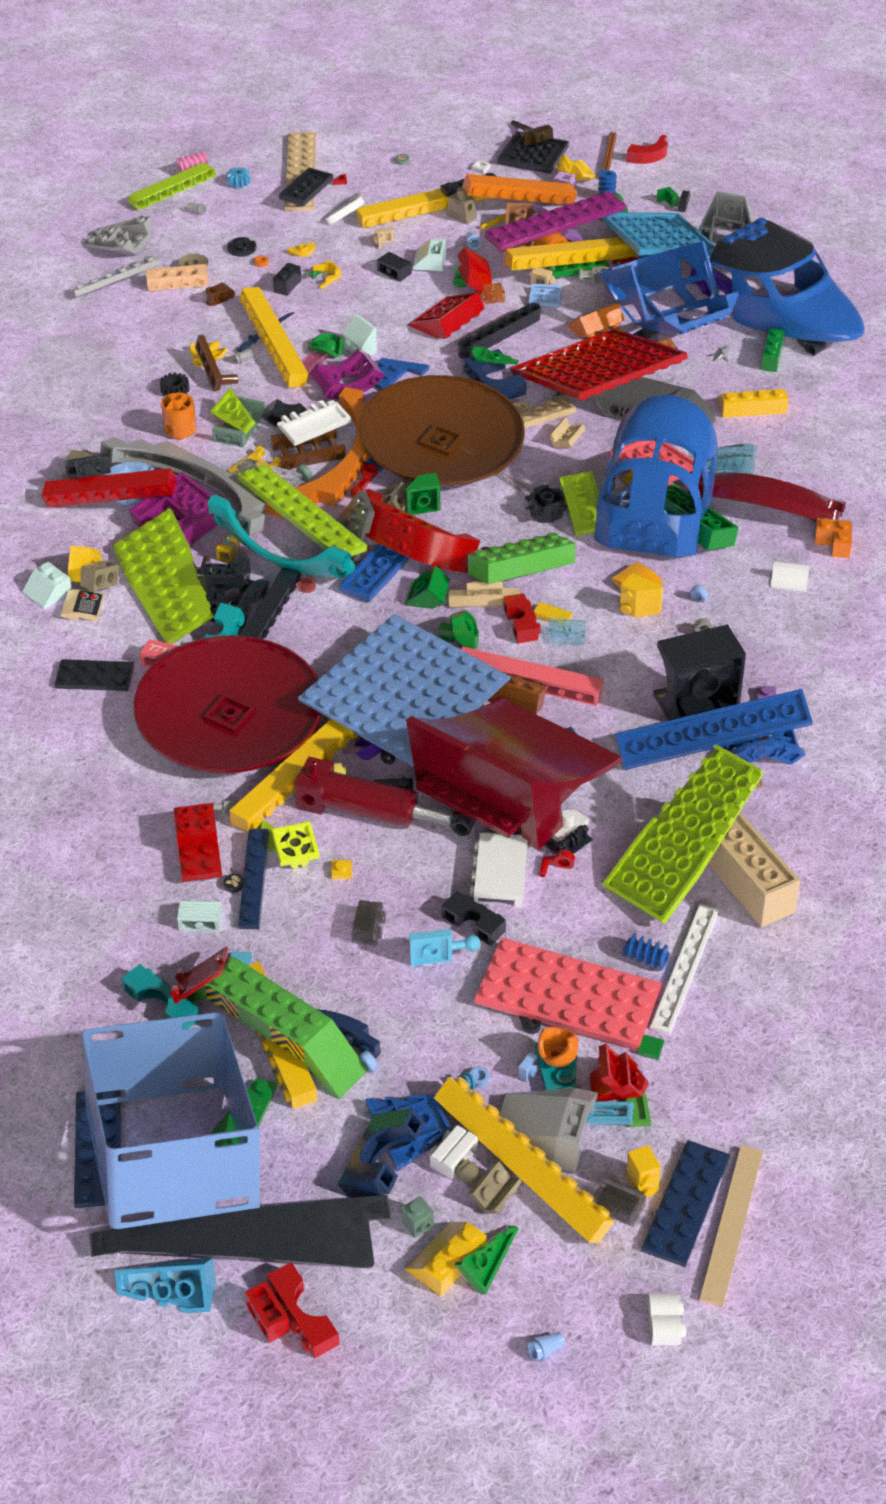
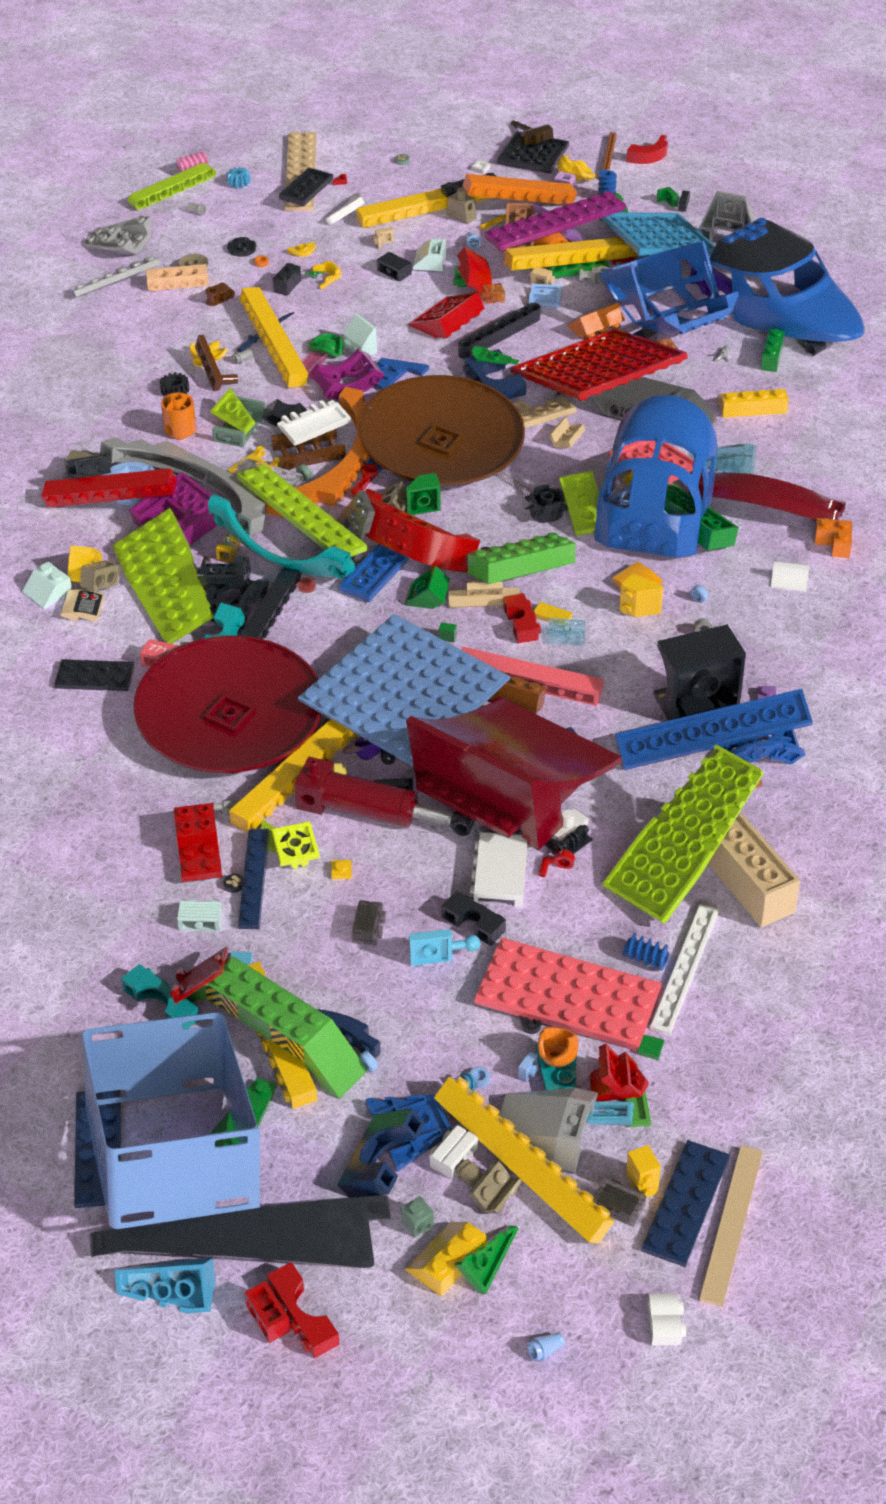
green hat [450,610,479,649] -> none

